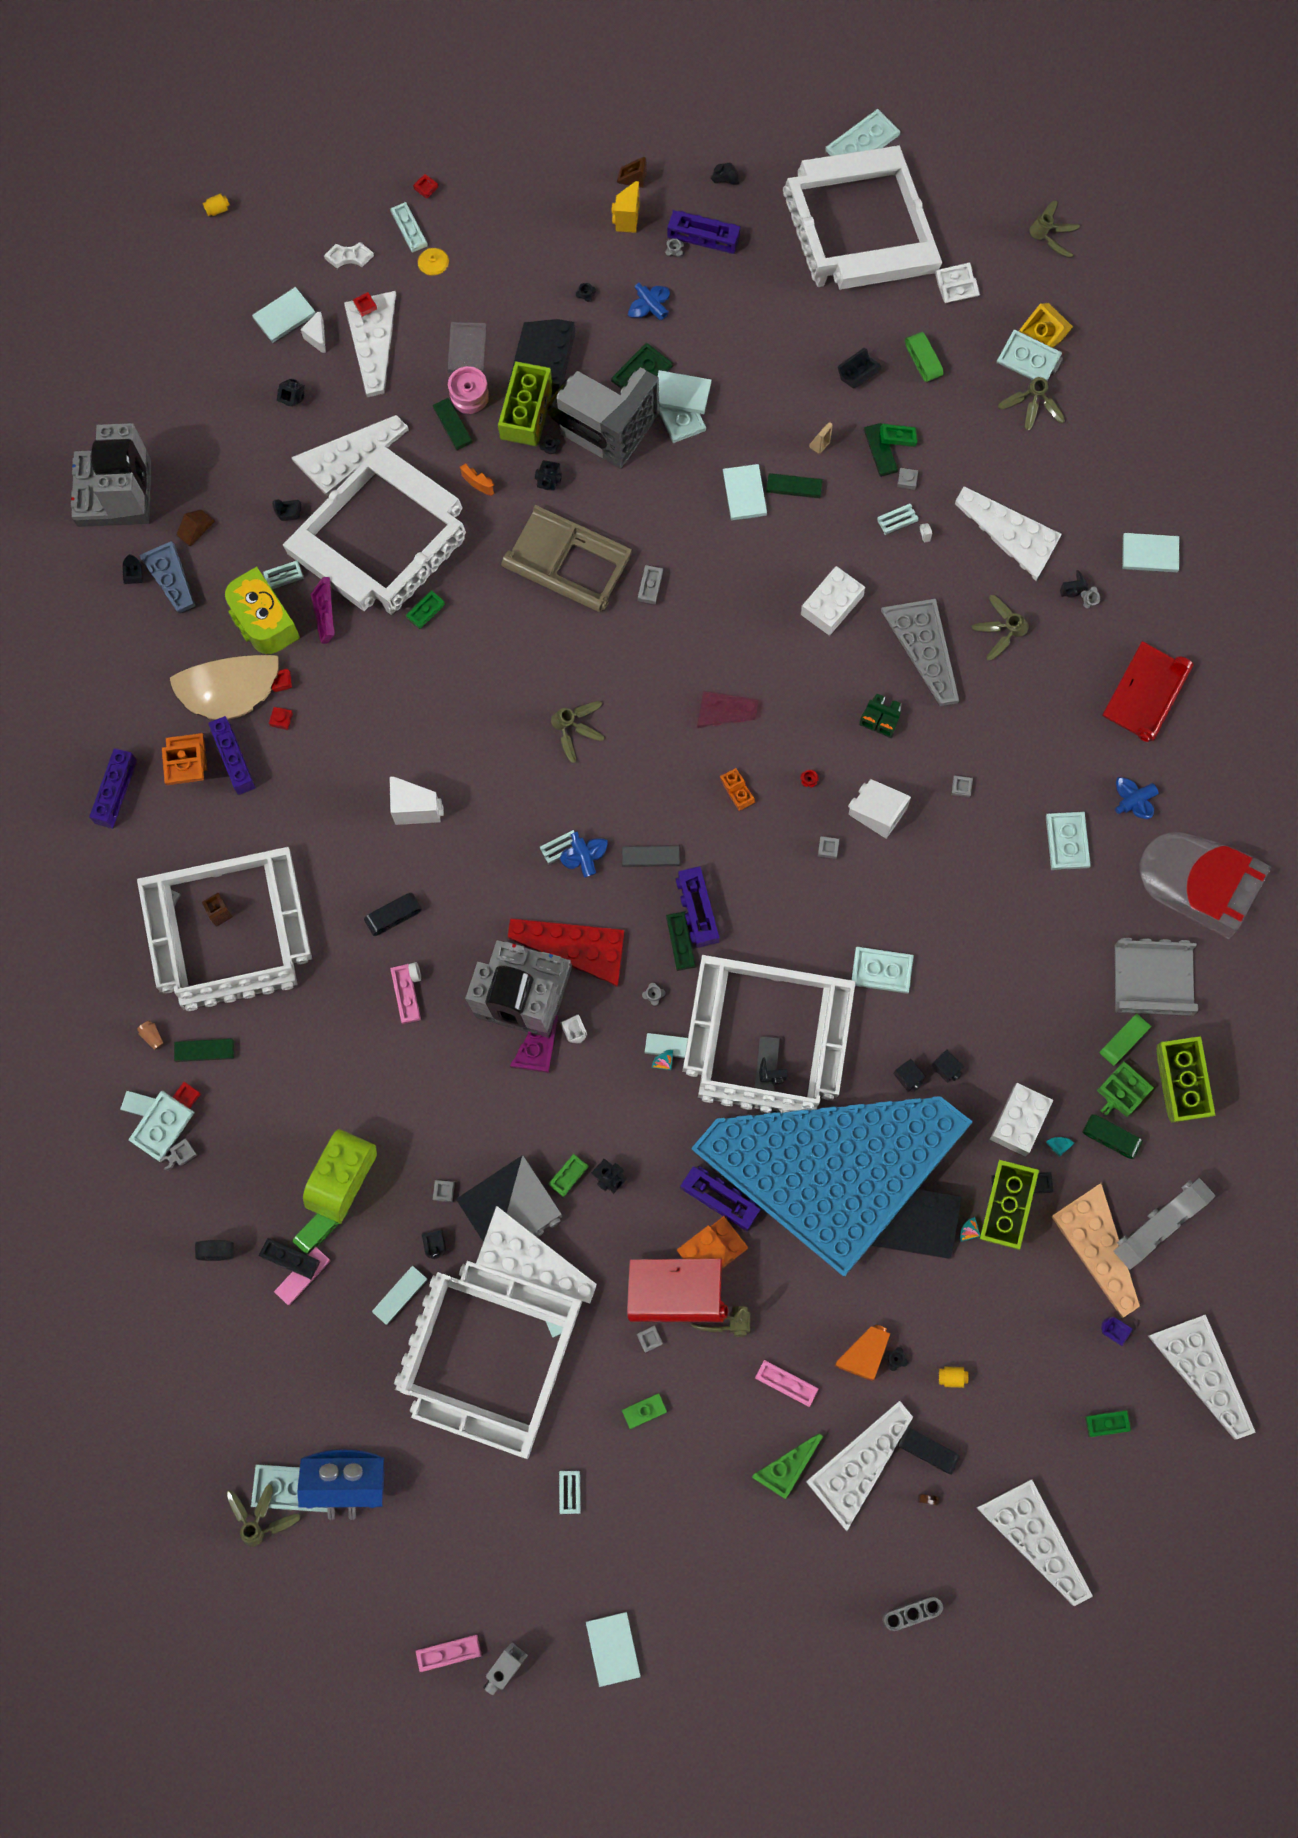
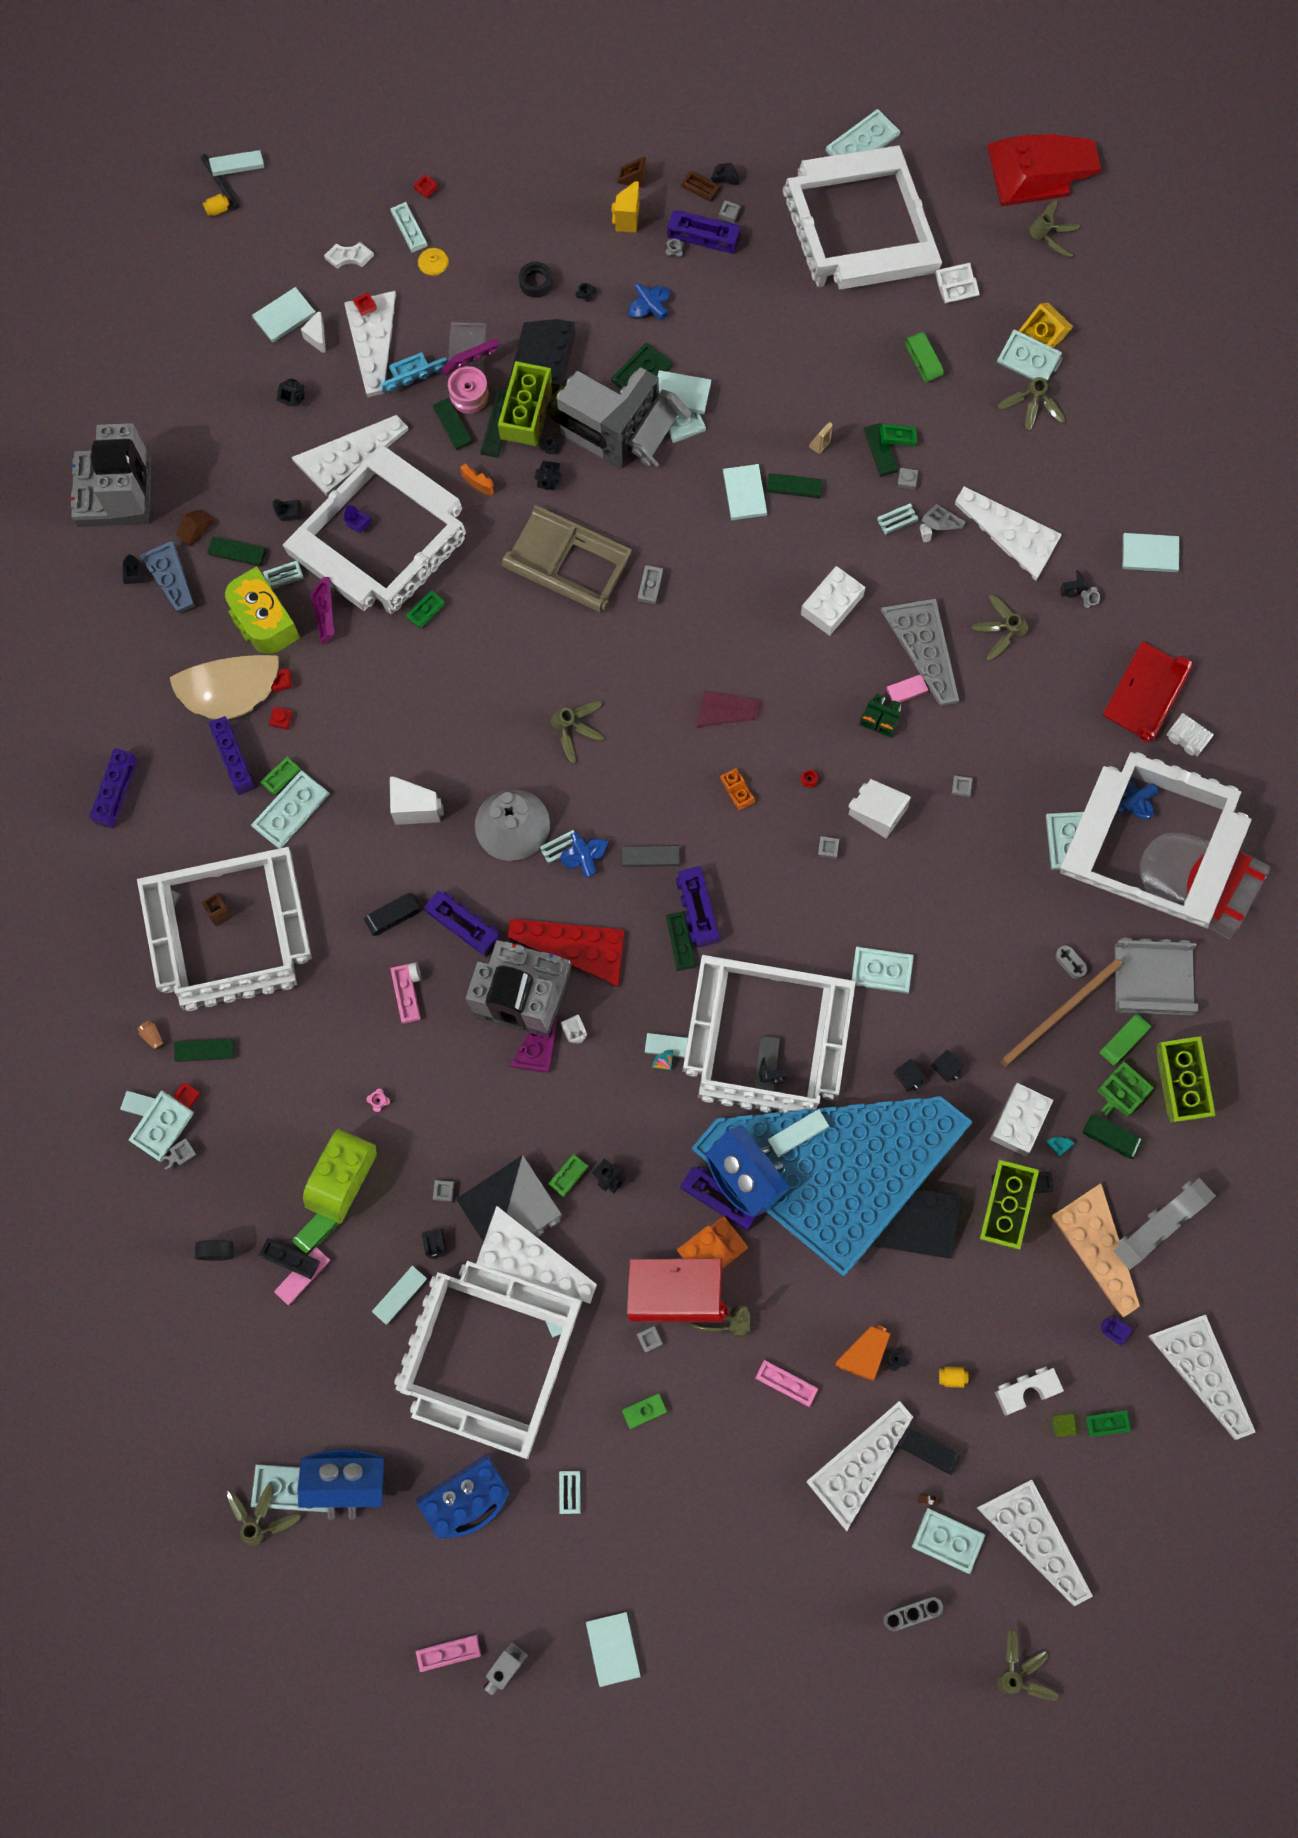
orange bracket [162,733,207,786] -> none
light grey plate [642,983,665,1006] -> none
bright green wing [752,1434,823,1499] -> none
black bracket [838,347,881,389] -> none
tile [960,1217,980,1242] -> none
none -> black bar [200,154,240,209]
none -> dark green tile [208,536,266,567]
none -> light aqua tile [209,150,264,176]
none -> light aqua tile [251,770,330,849]
none -> bright green plate [261,756,301,796]
none -> dark purple plate [344,505,372,534]
none -> bright pink plate [367,1089,390,1112]
none -> medium azure bracket [381,352,448,393]
none -> blue piece [416,1454,510,1540]
none -> dark purple brick [424,890,500,957]
none -> magenta wing [441,338,500,375]
none -> light grey cone [475,789,550,862]
none -> clear green tile [480,389,507,458]
none -> black tyre [519,261,552,298]
none -> light grey panel [628,389,692,467]
none -> reddish brown tile [681,170,720,202]
none -> blue piece [706,1125,790,1217]
none -> light grey tile [718,200,741,223]
none -> light aqua tile [768,1109,829,1158]
none -> bright pink tile [886,674,928,703]
none -> light aqua tile [912,1508,985,1574]
none -> light grey wing [922,504,966,530]
none -> red wedge [987,133,1101,207]
none -> white arch [995,1366,1064,1415]
none -> olive plant [997,1628,1058,1701]
none -> medium nougat tile [1001,959,1122,1068]
none -> clear neon green tile [1052,1414,1076,1437]
none -> light grey beam [1055,946,1087,979]
none -> white door [1060,752,1252,929]
none -> white brick [1167,713,1213,757]

